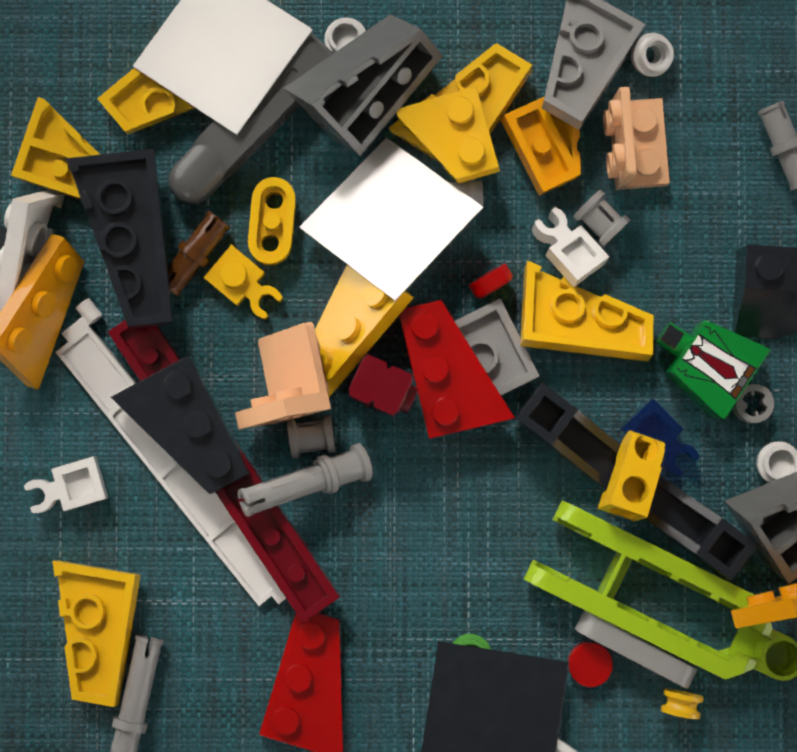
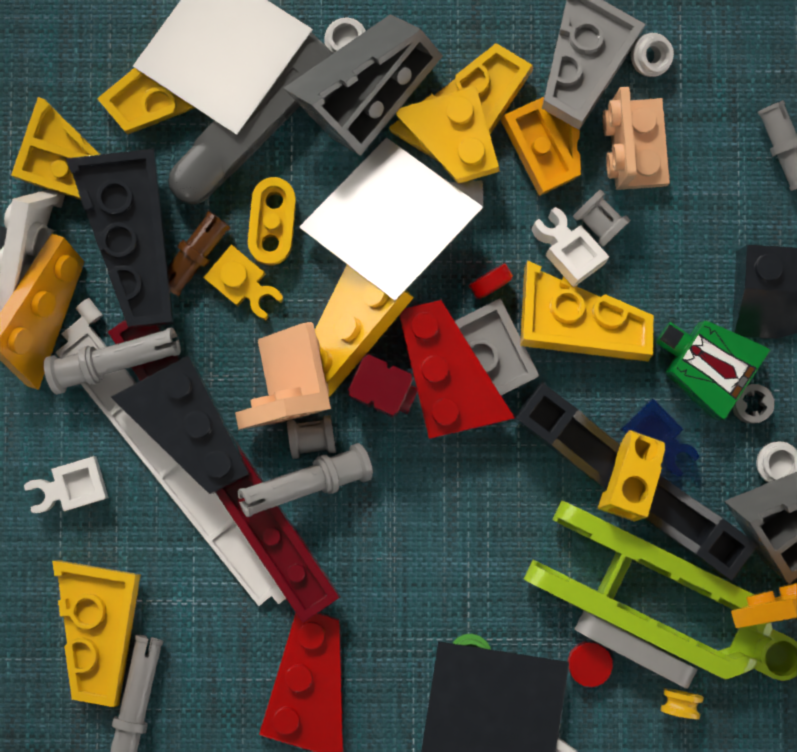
none -> light grey pin [44,327,180,395]

